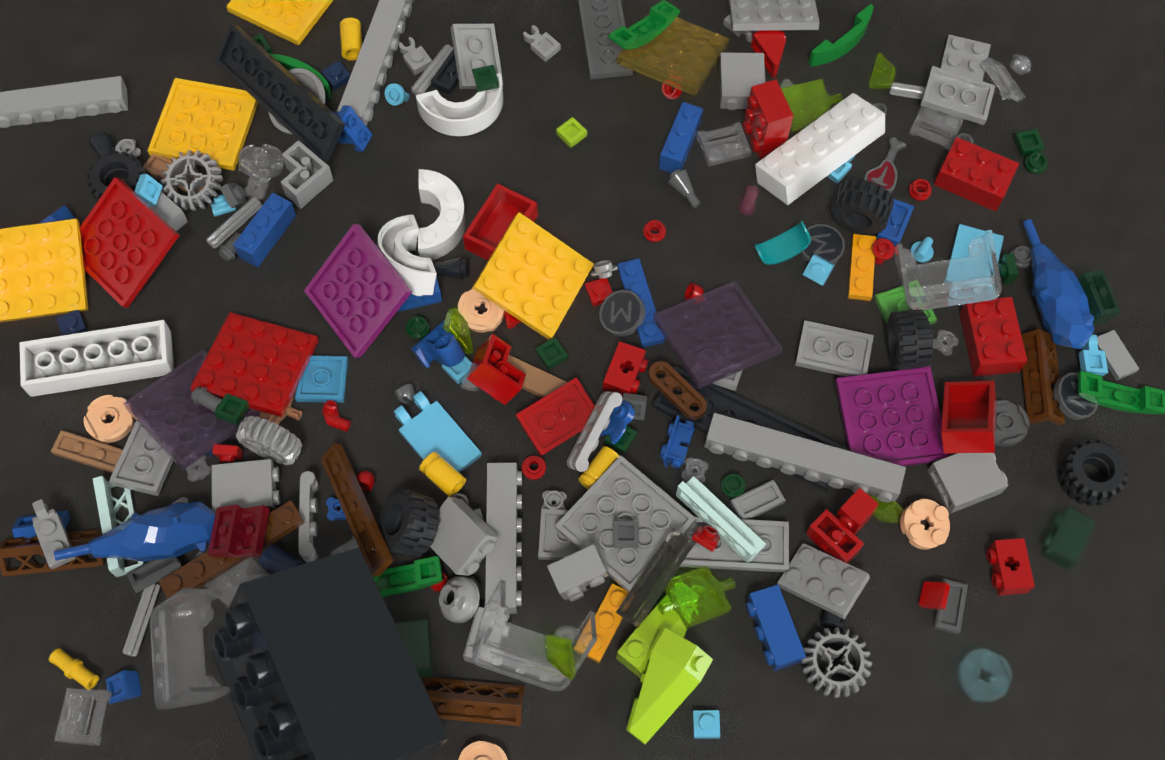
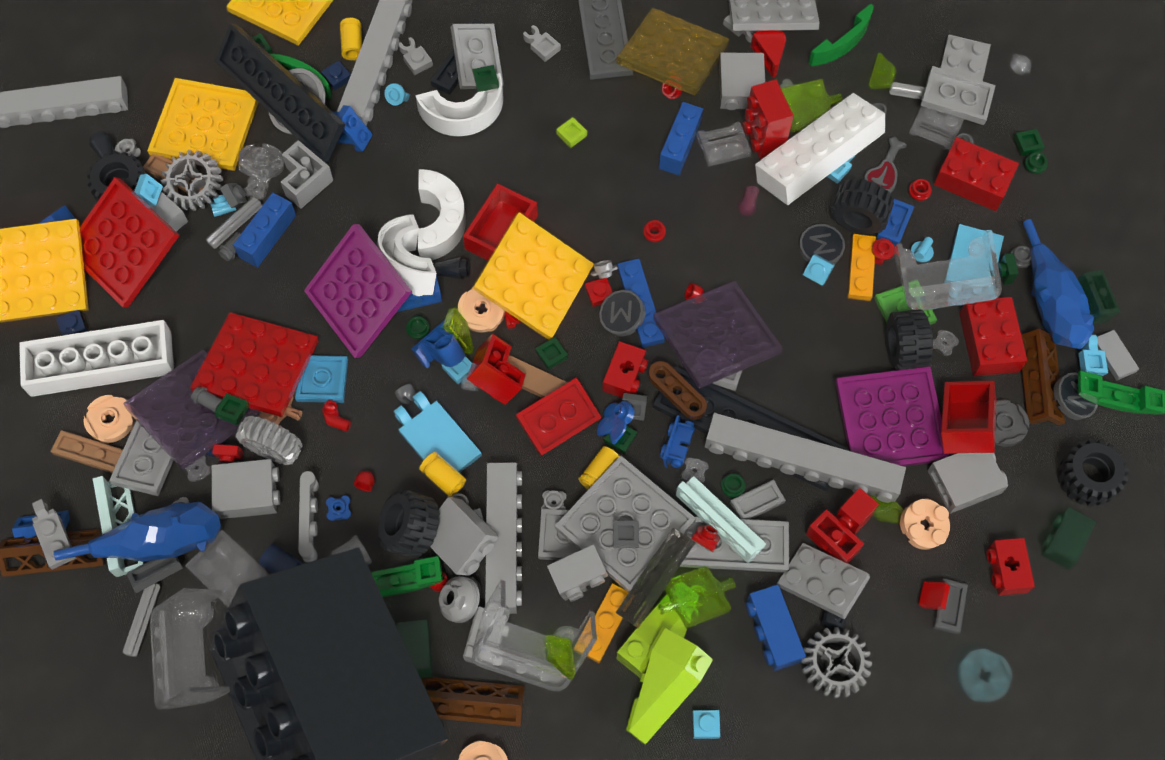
yellow pin [49,648,99,690] -> none
clear plate [54,688,112,746] -> none
blue slope [106,670,141,704] -> none
reddish brown plate [159,500,305,604] -> none
dark red slope [208,504,270,558] -> none
reddish brown plate [321,443,393,576] -> none
light grey axle [411,44,454,95] -> none
red plate [522,456,546,480] -> none
light grey plate [567,391,622,472] -> none
green slope [608,0,680,50] -> none
dark grey cone [668,169,701,208] -> none
teal piece [754,221,811,265] -> none
light grey plate [795,320,874,377] -> none
clear plate [979,58,1025,103] -> none

